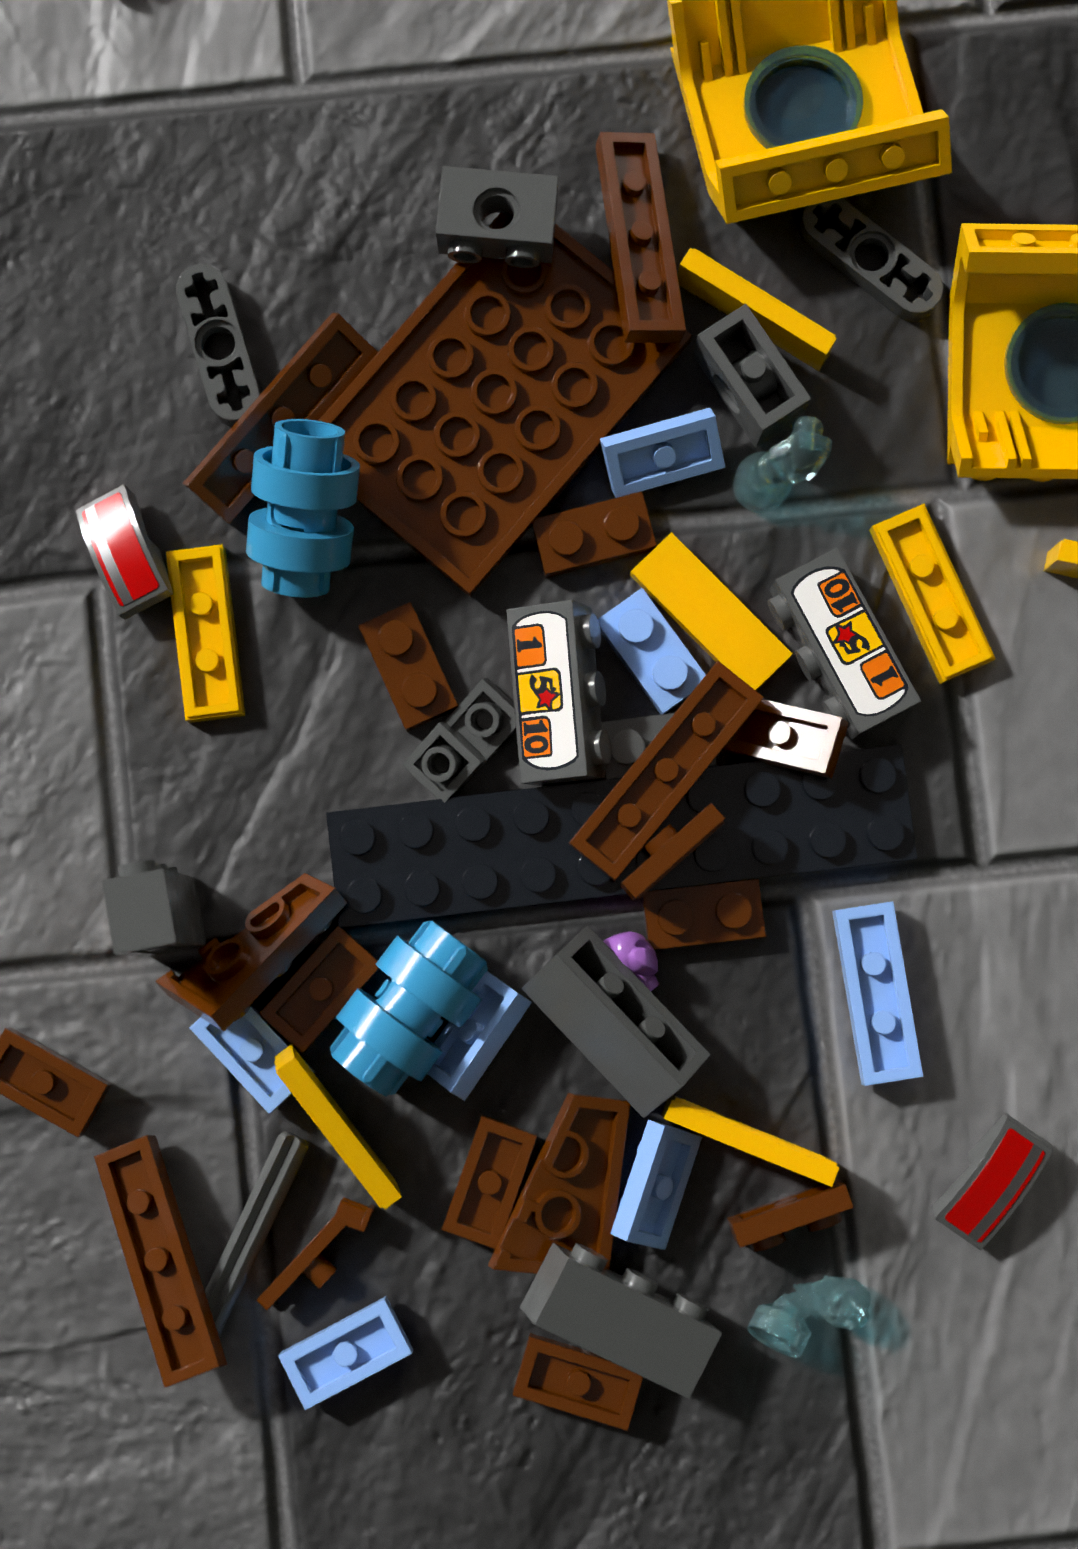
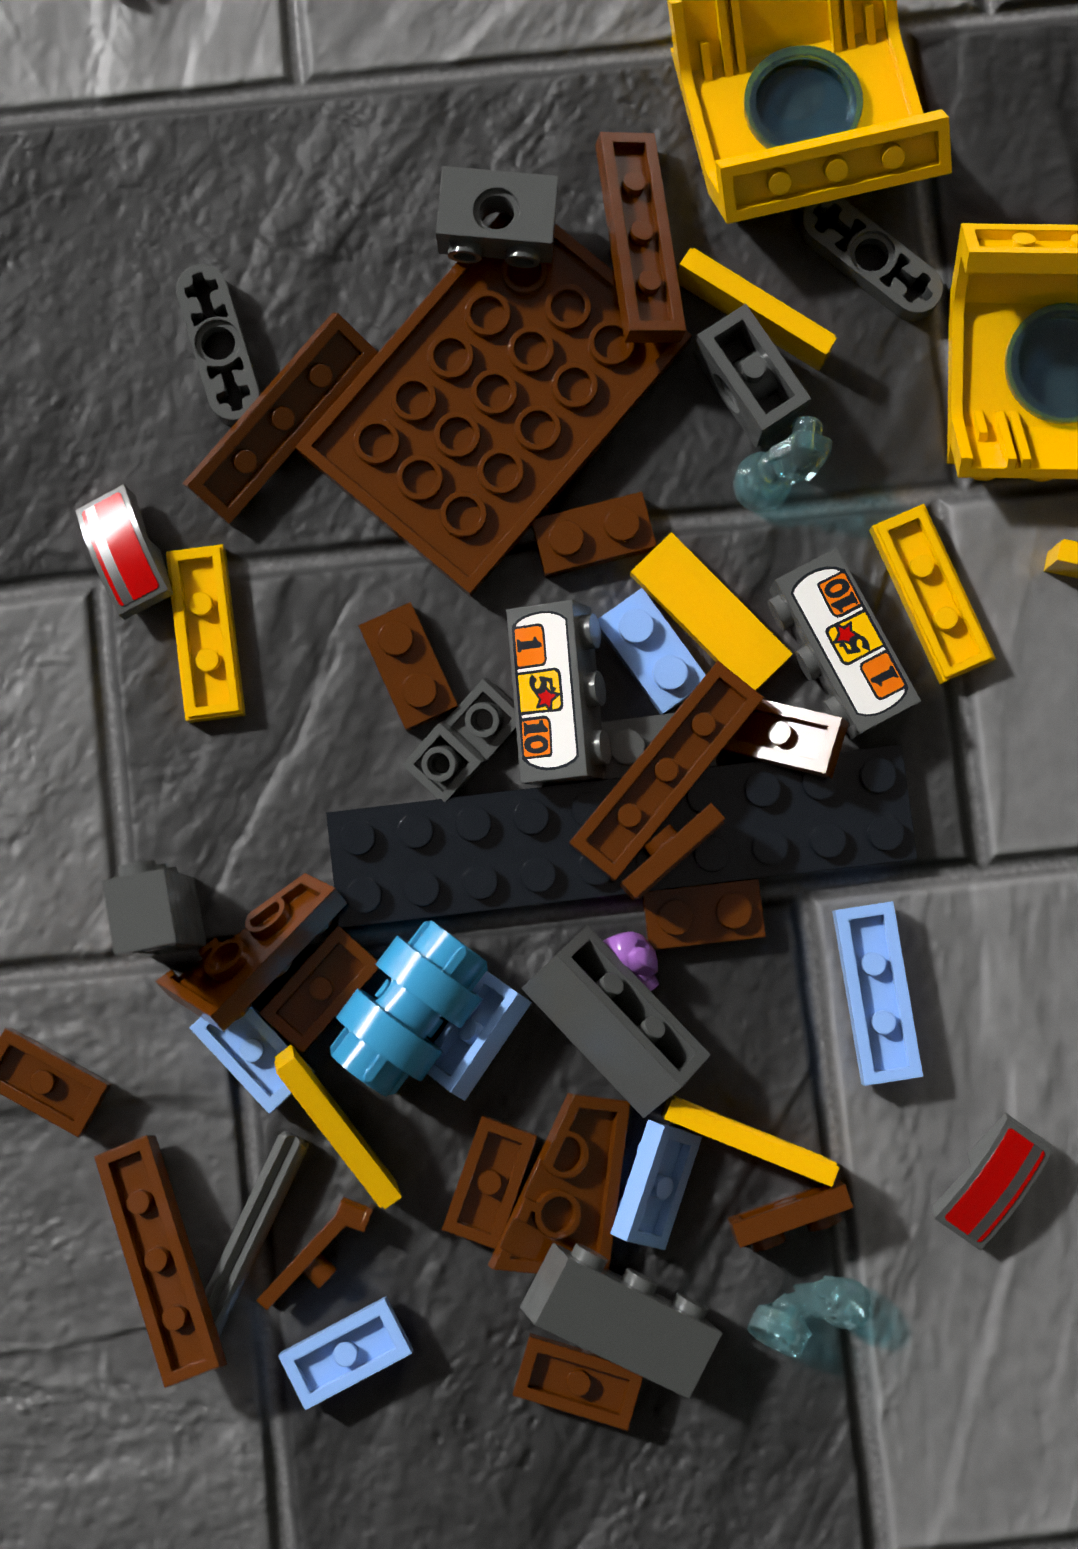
dark azure piece [246,419,360,598] -> none
light blue plate [600,408,725,498] -> none

